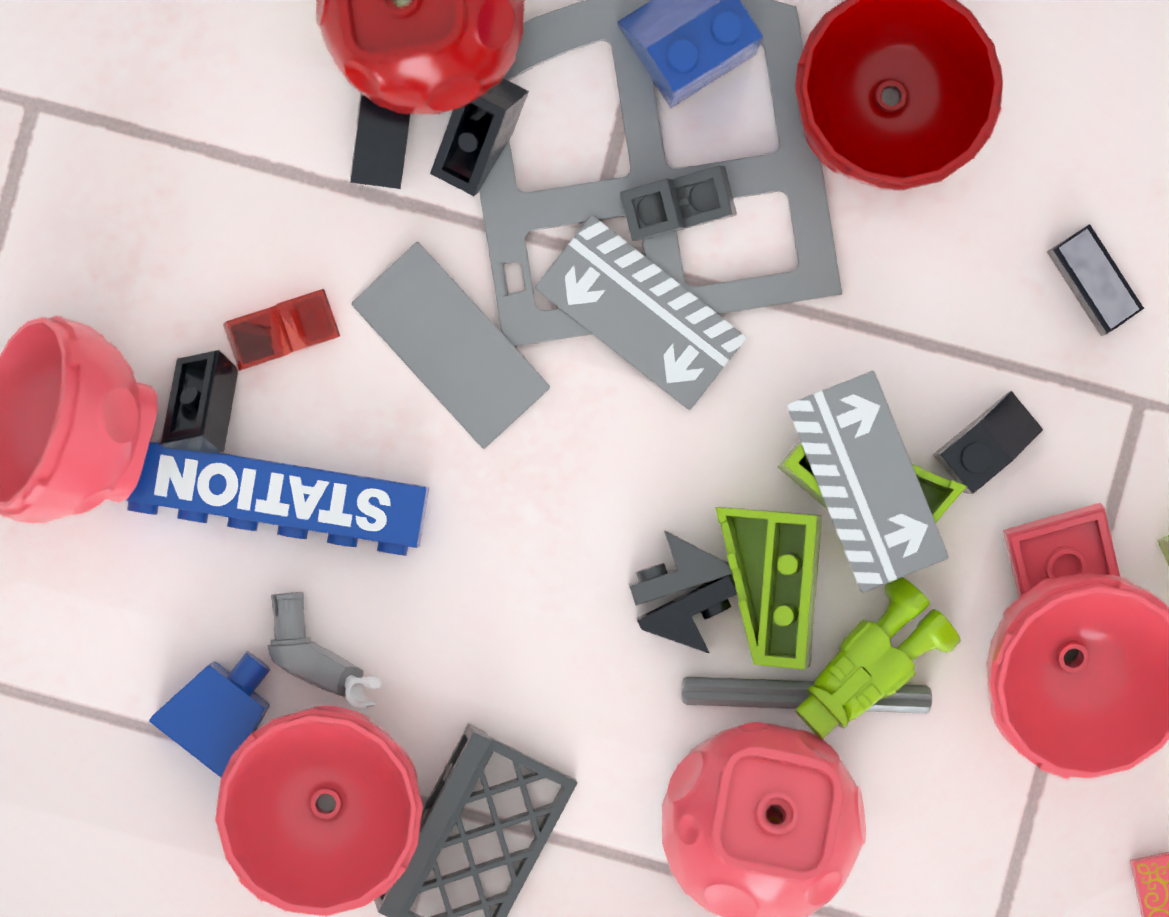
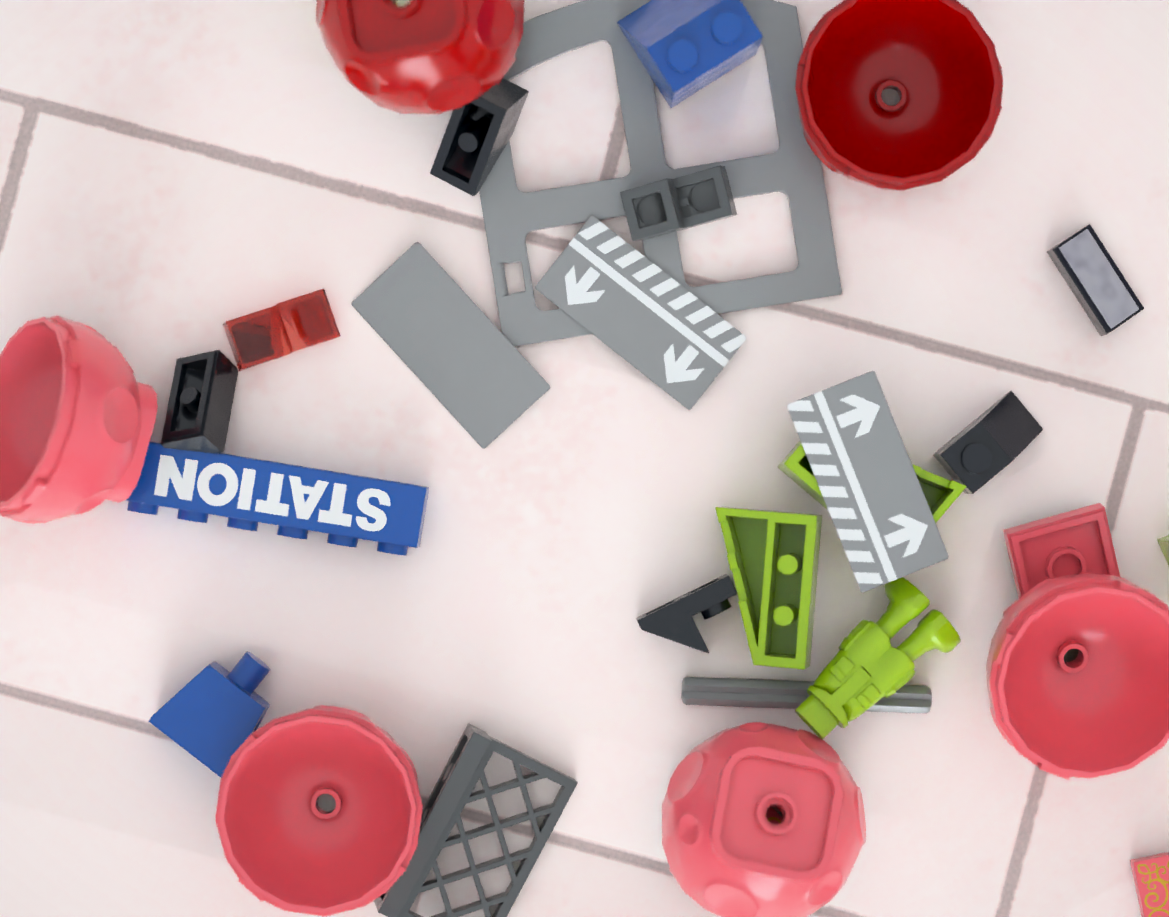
light grey arm [267,592,382,709] -> none
black slope [350,93,410,189] -> none
dark grey slope [629,530,733,605] -> none

